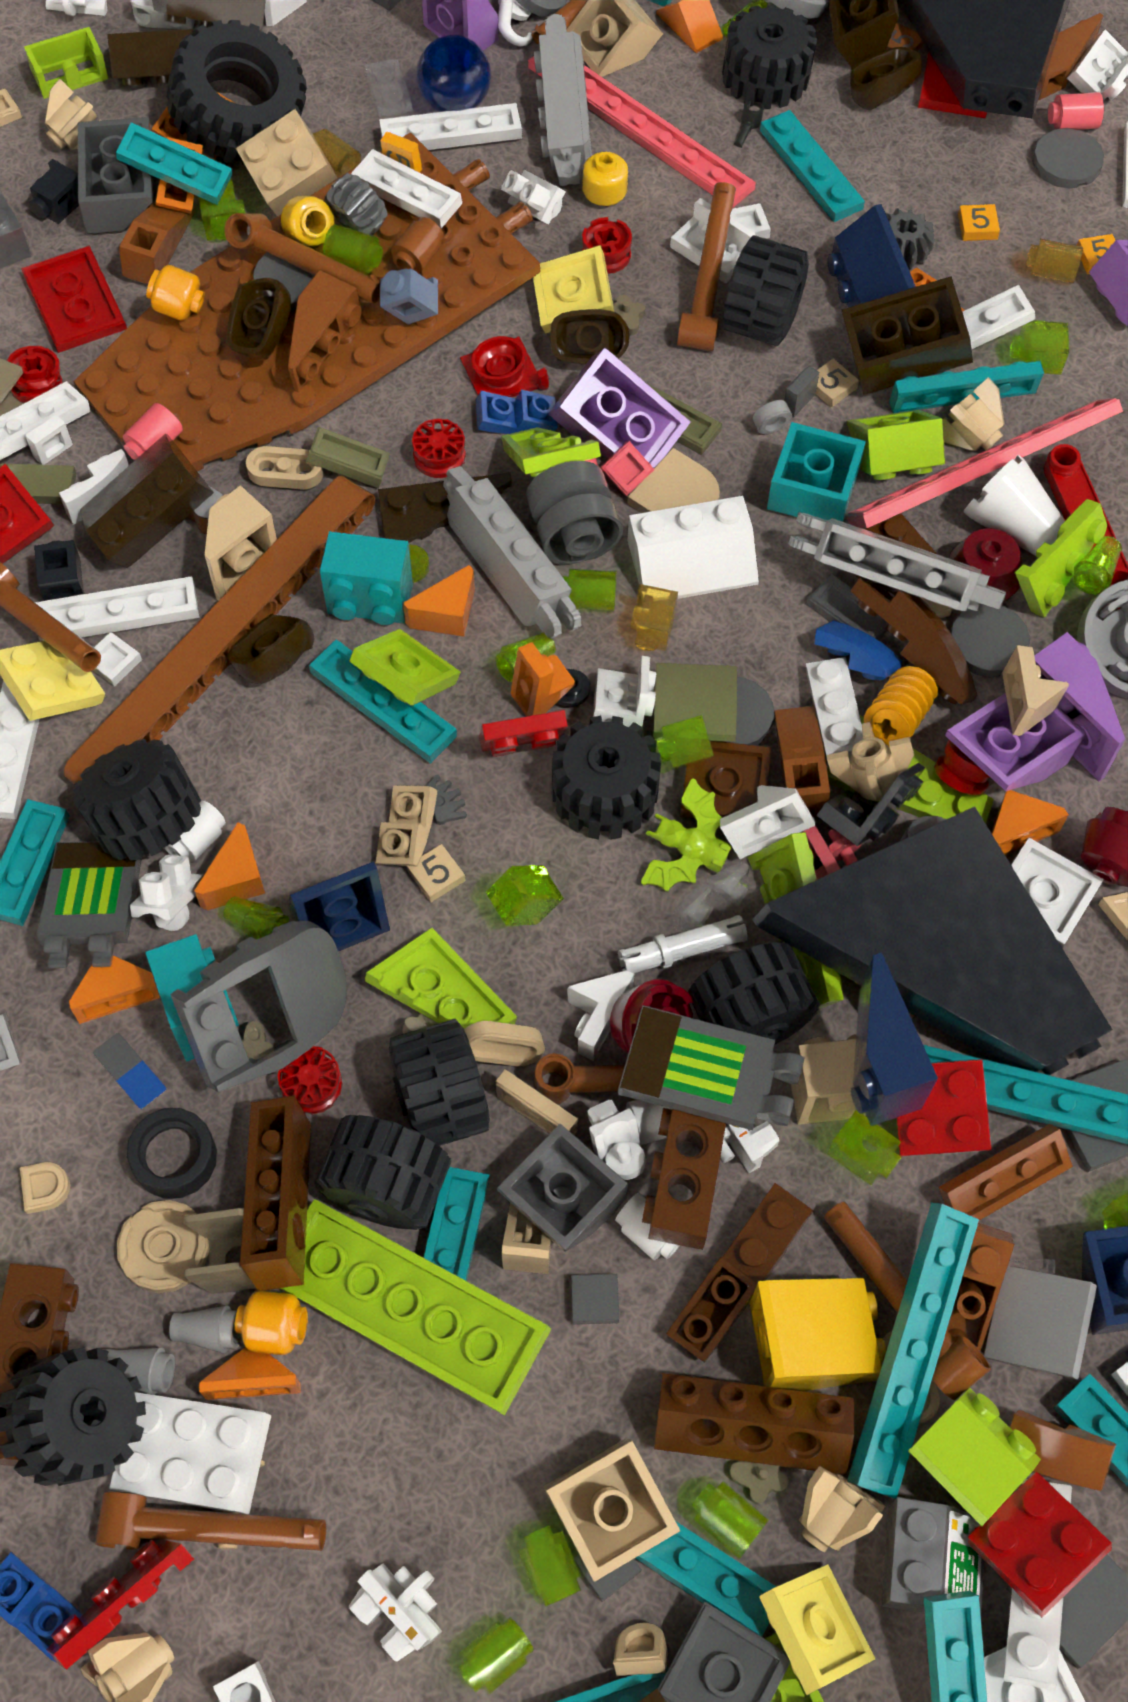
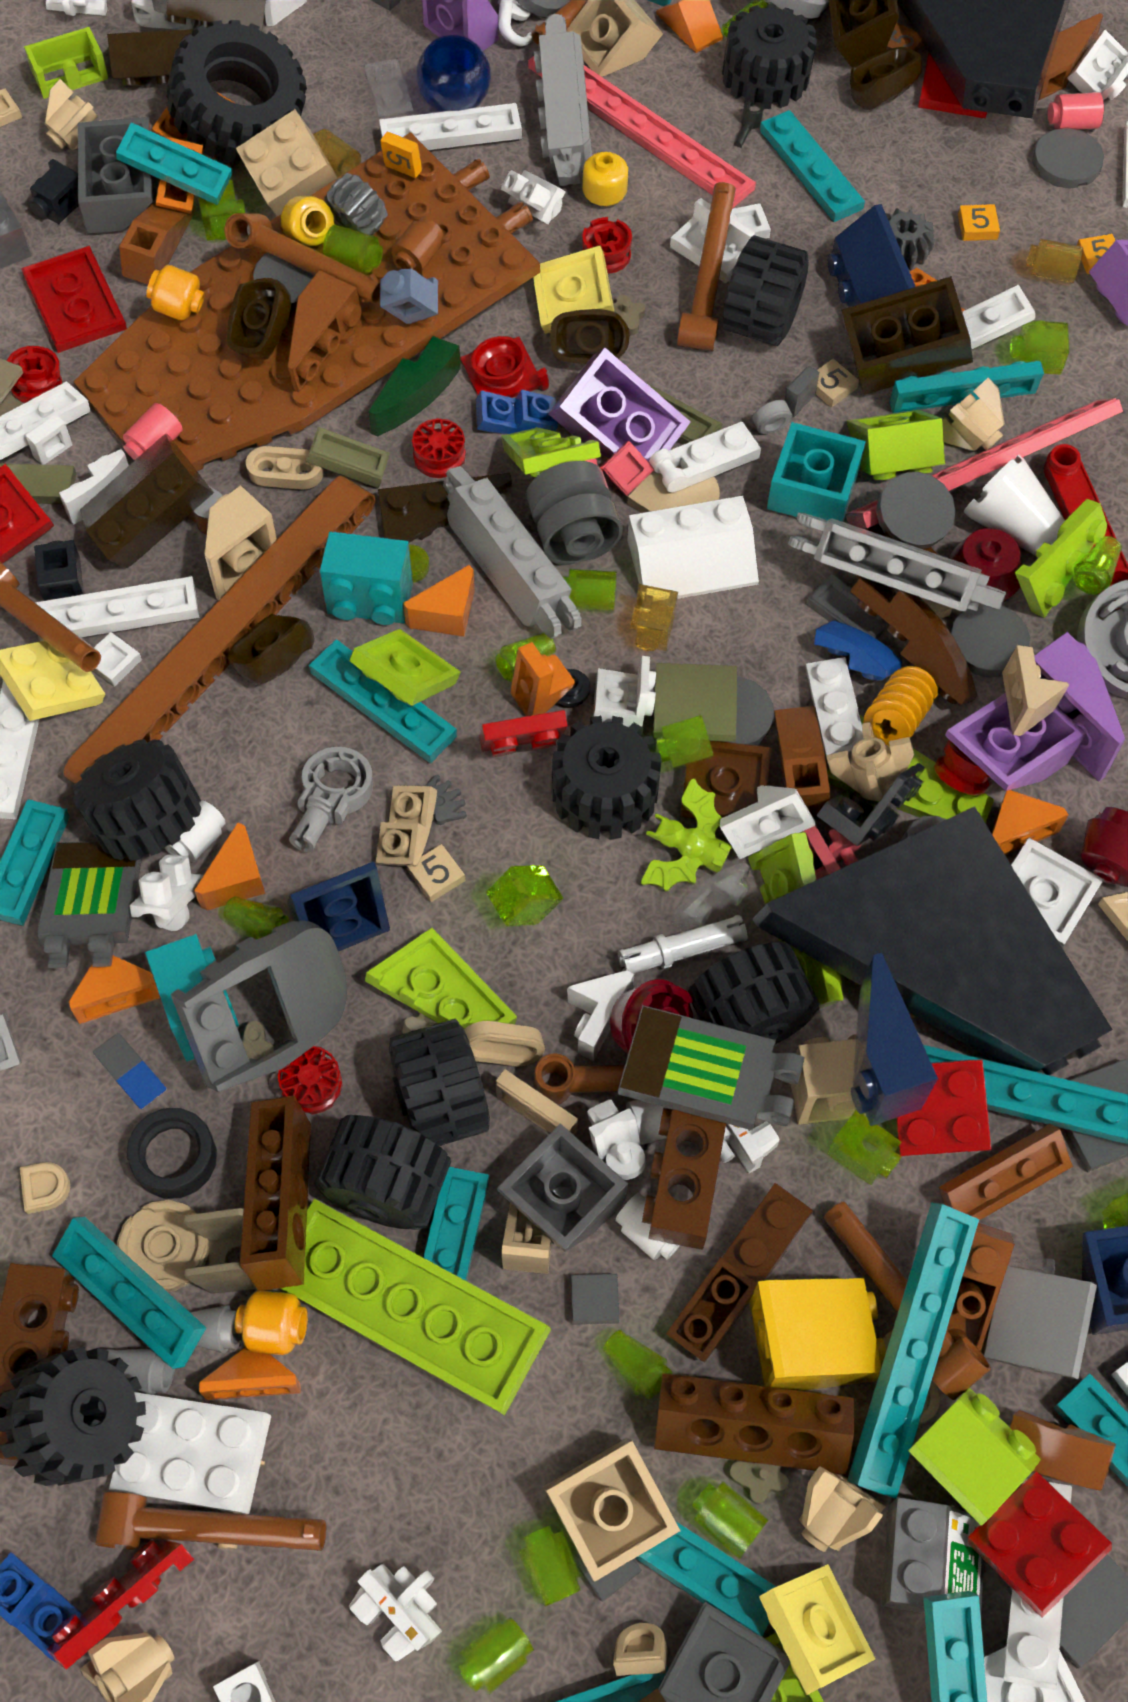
white plate [351,149,462,228] -> none
none -> teal plate [52,1217,207,1369]
none -> light grey pin [289,747,373,852]
none -> dark green slope [368,336,461,436]
none -> clear neon green cone [602,1329,672,1400]
none -> white plate [649,422,761,493]
none -> dark grey tile [876,472,956,549]

